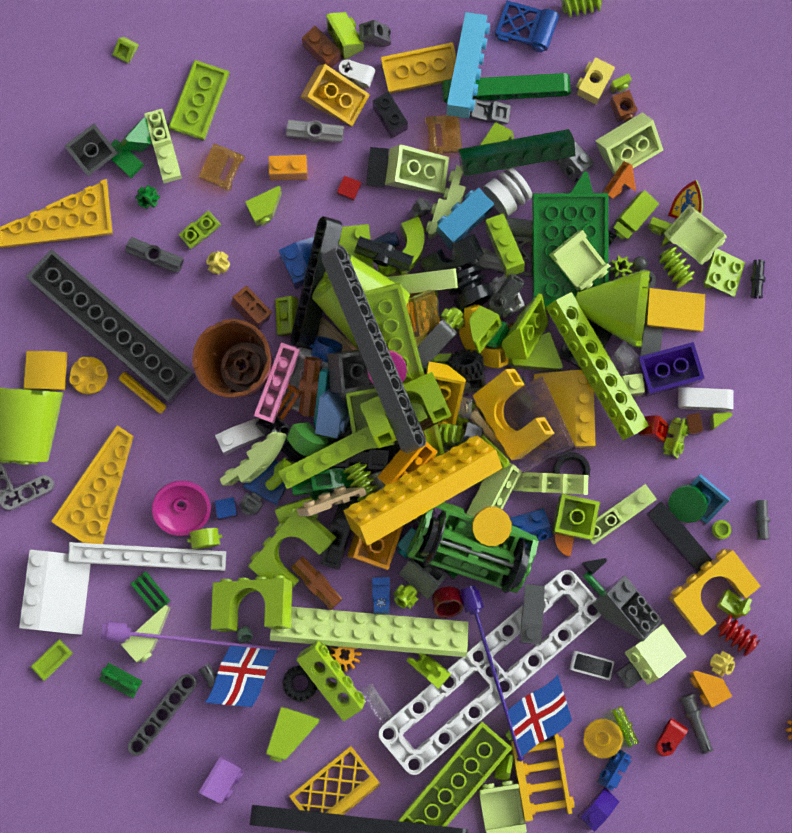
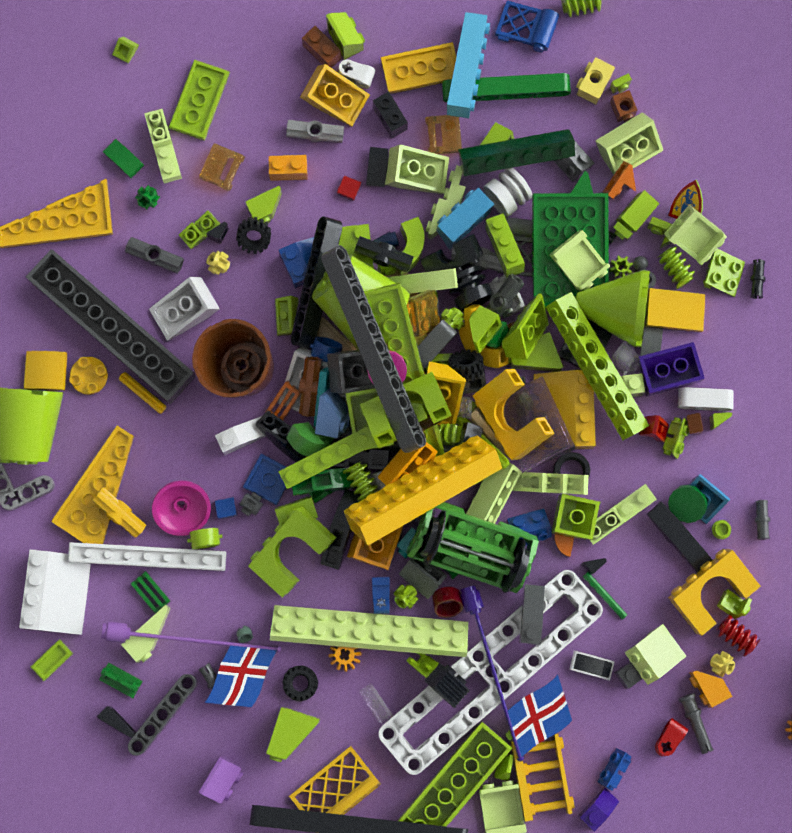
dark grey slope [64,123,118,176] -> none
slope [117,117,151,152] -> none
lime arch [211,575,292,632] -> none
yellowish green slope [220,431,287,486] -> none
dark orange hinge [231,285,272,329] -> none
bright pink brick [254,342,301,423] -> none
lime piece [265,457,293,491] -> none
dark orange piece [291,556,343,610] -> none
lime brick [296,641,366,722] -> none
tan wing [297,486,367,516] -> none
dark grey leg [359,20,391,47] -> none
dark grey hinge [409,197,432,219] -> none
dark grey slope [469,99,511,124] -> none
yellow tile [472,506,511,546] -> none
yellow tile [583,719,623,759] -> none
dark grey slope [592,575,662,641] -> none
clear neon green pin [611,706,639,747] -> none
none -> yellow piece [91,487,147,538]
none -> black slope [97,706,136,738]
none -> white slope [149,277,220,341]
none -> black slope [206,221,229,244]
none -> black tyre [236,217,271,254]
none -> black brick [425,663,469,708]

